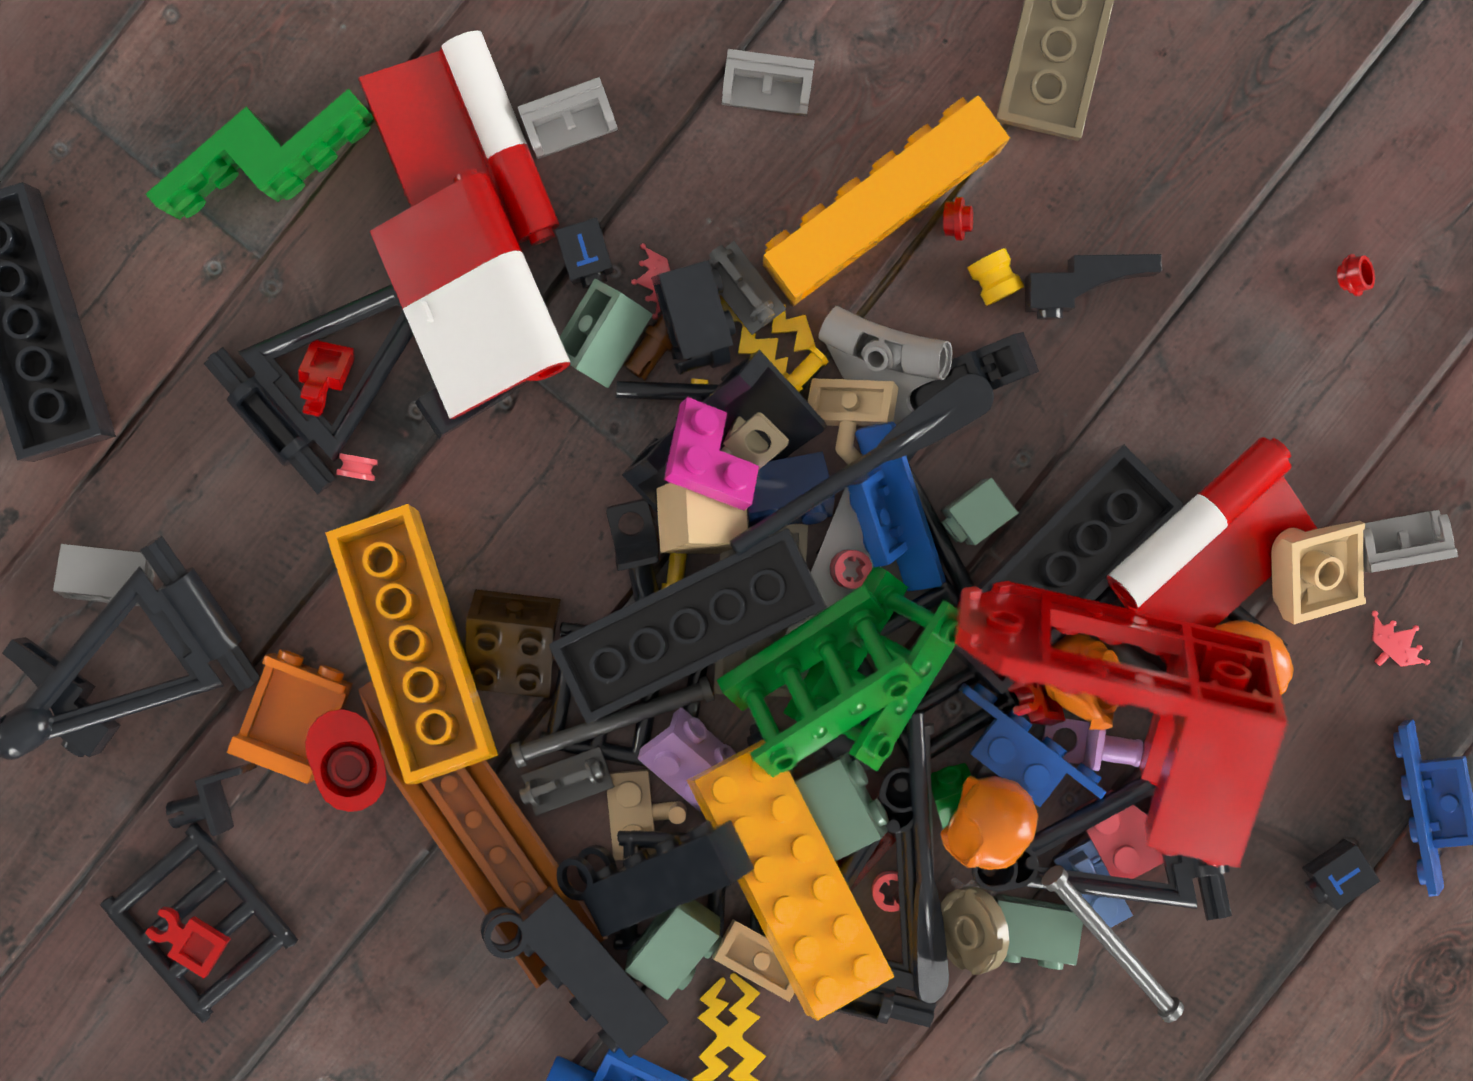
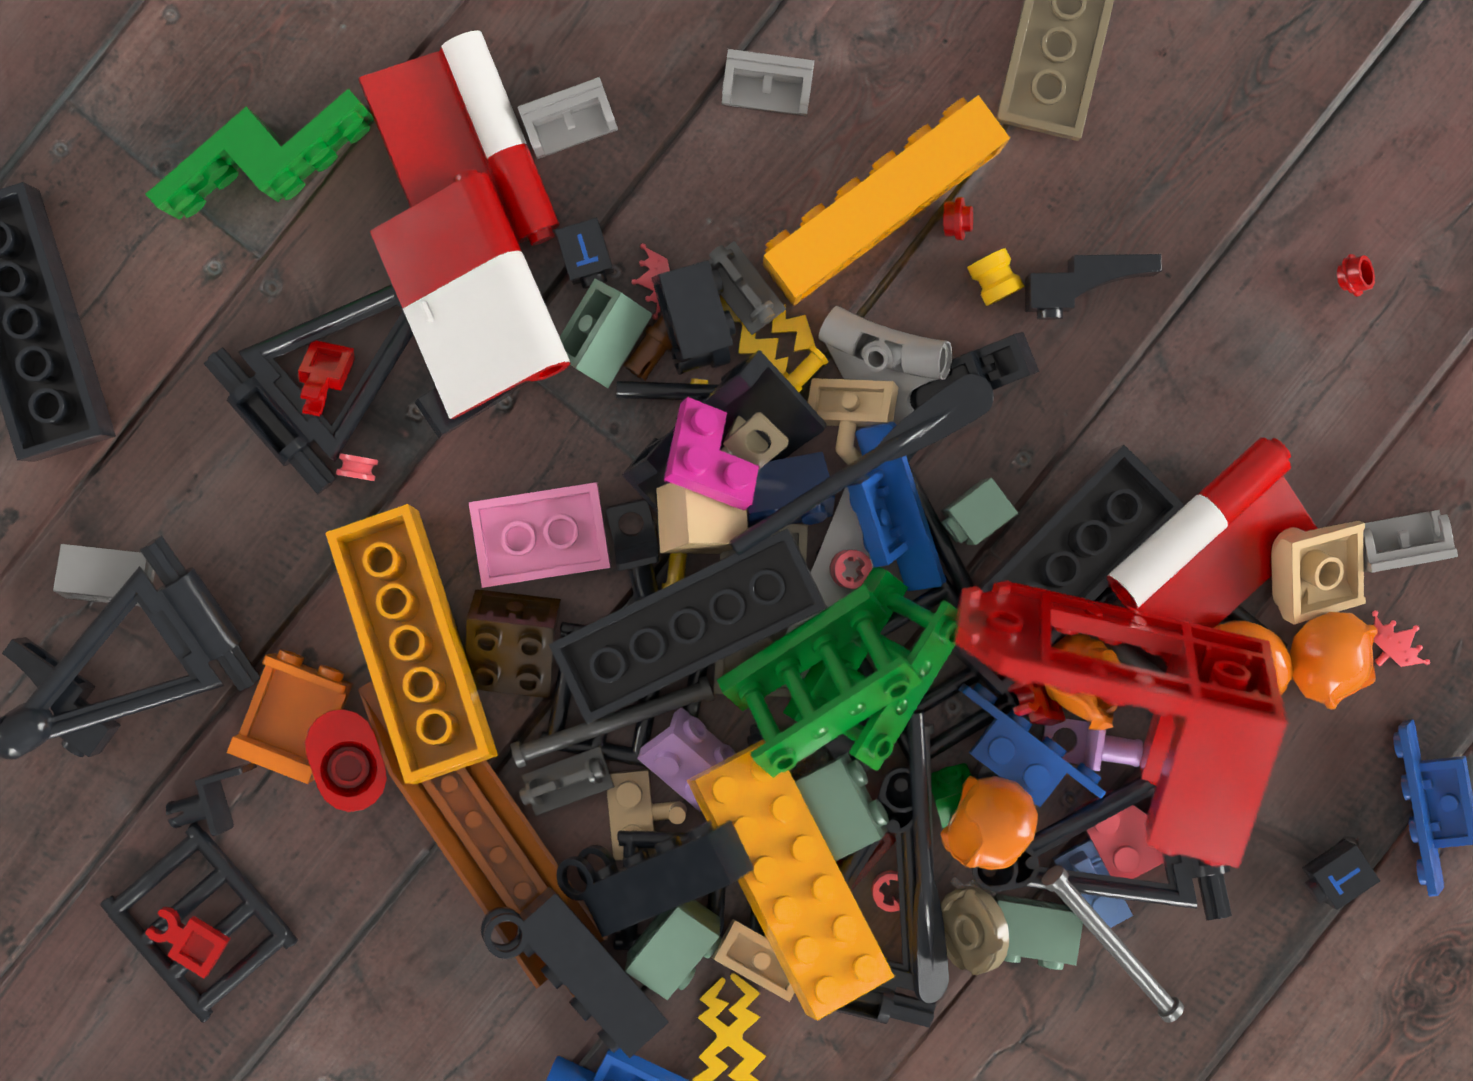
none -> bright pink plate [468,482,611,588]
none -> orange helmet [1289,612,1378,710]

